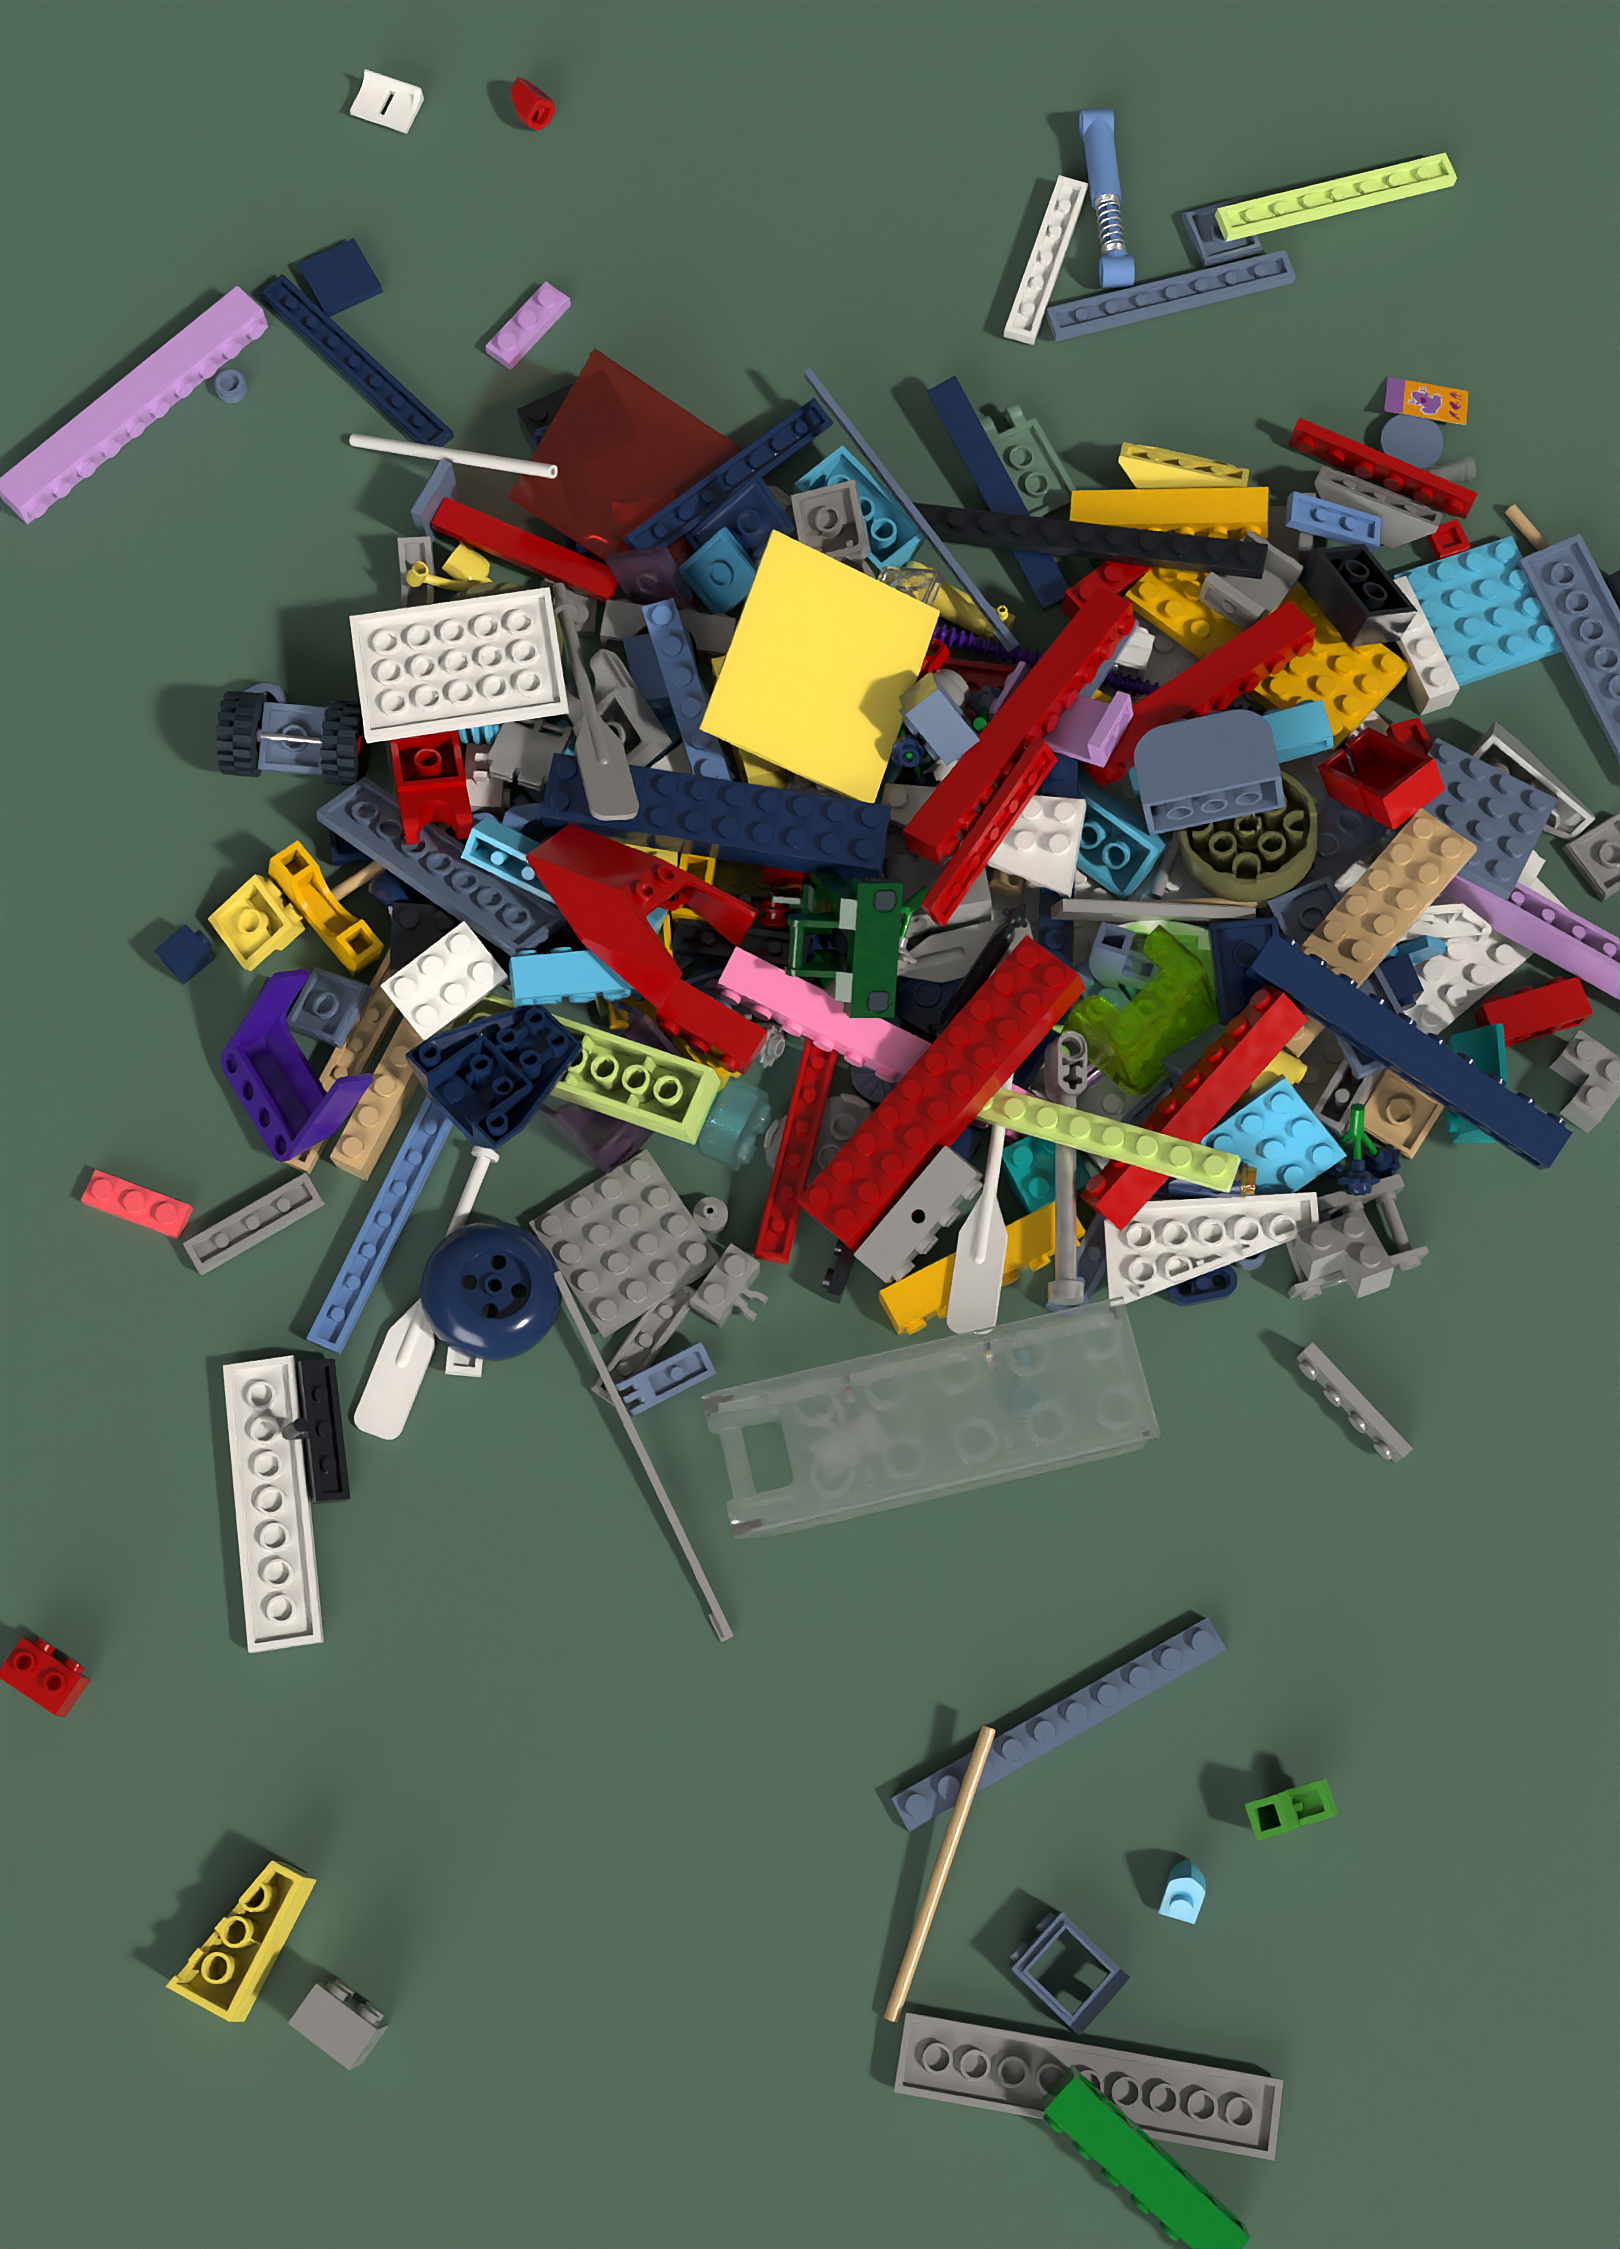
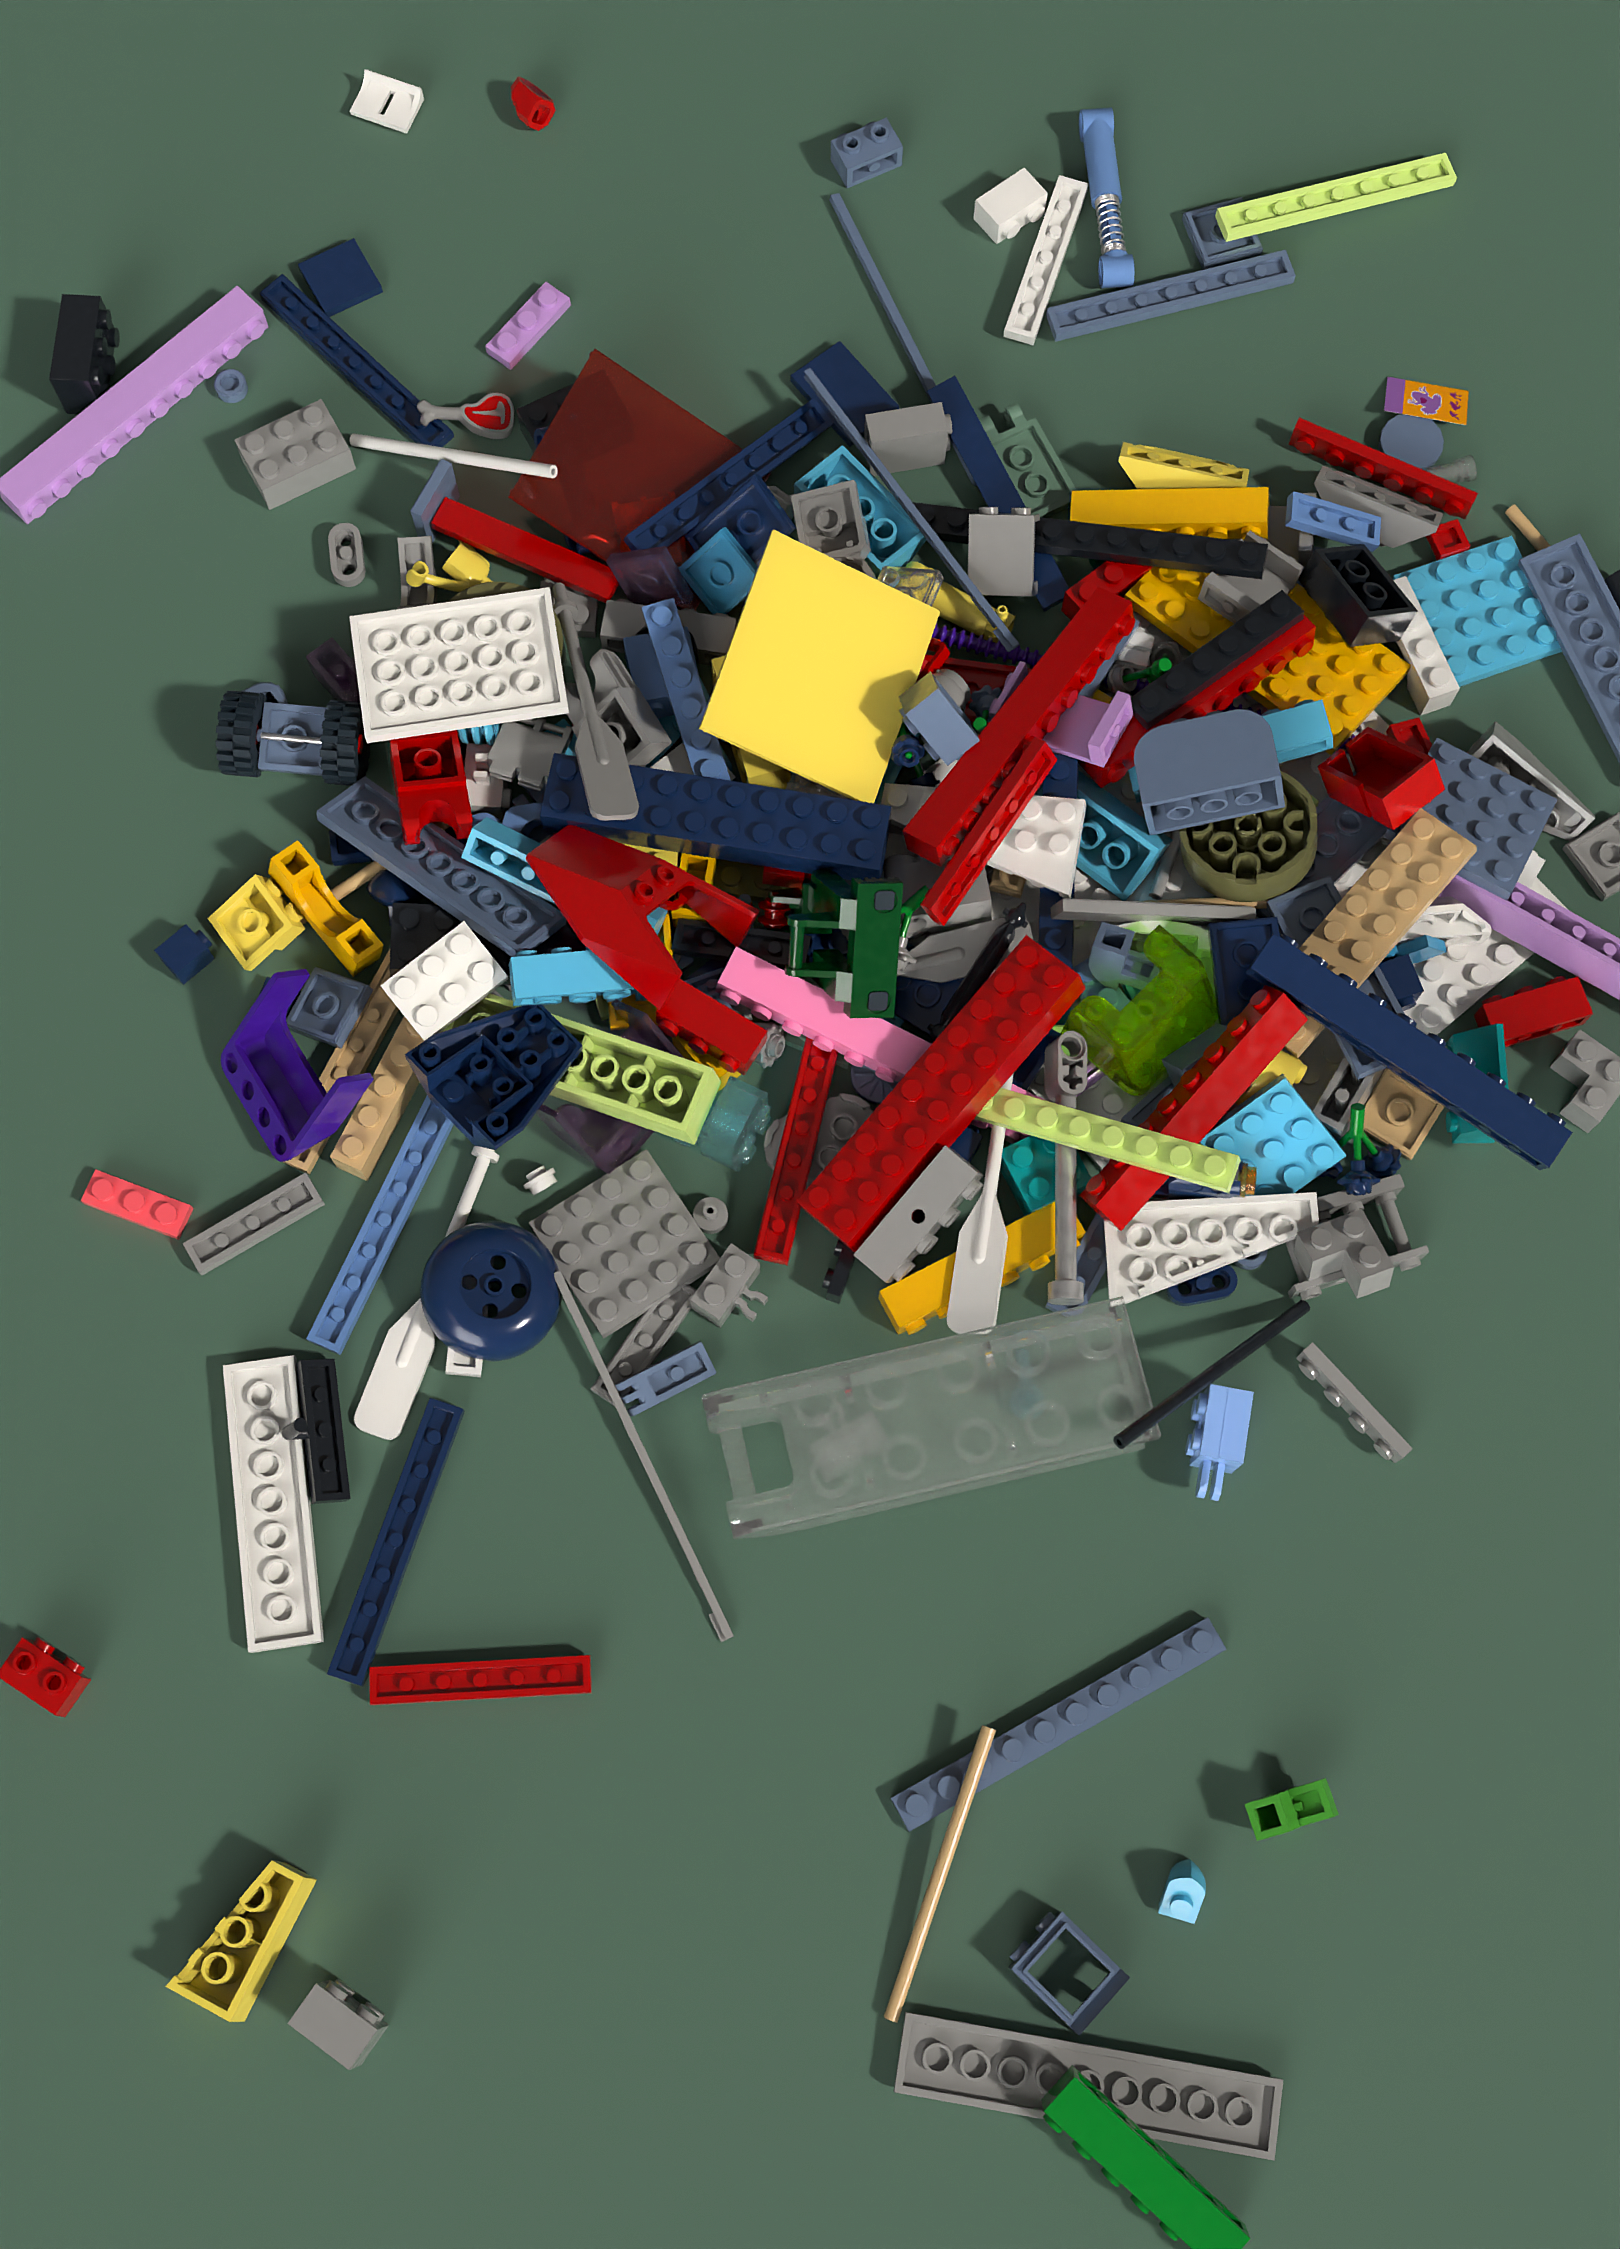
none -> black brick [49,294,120,414]
none -> light grey brick [234,399,356,510]
none -> clear purple brick [305,637,360,702]
none -> dark blue plate [327,1398,465,1687]
none -> light grey plate [328,523,366,587]
none -> red plate [369,1655,592,1706]
none -> light grey piece [417,392,515,439]
none -> white plate [523,1165,557,1196]
none -> dark blue tile [790,341,899,447]
none -> sand blue piece [829,193,976,486]
none -> sand blue brick [831,117,903,188]
none -> light grey brick [864,402,952,476]
none -> light grey panel [967,507,1040,596]
none -> white brick [974,168,1048,244]
none -> light grey plant [1107,640,1182,694]
none -> black piece [1113,1300,1310,1449]
none -> black plate [1130,590,1304,730]
none -> light blue brick [1185,1384,1254,1501]

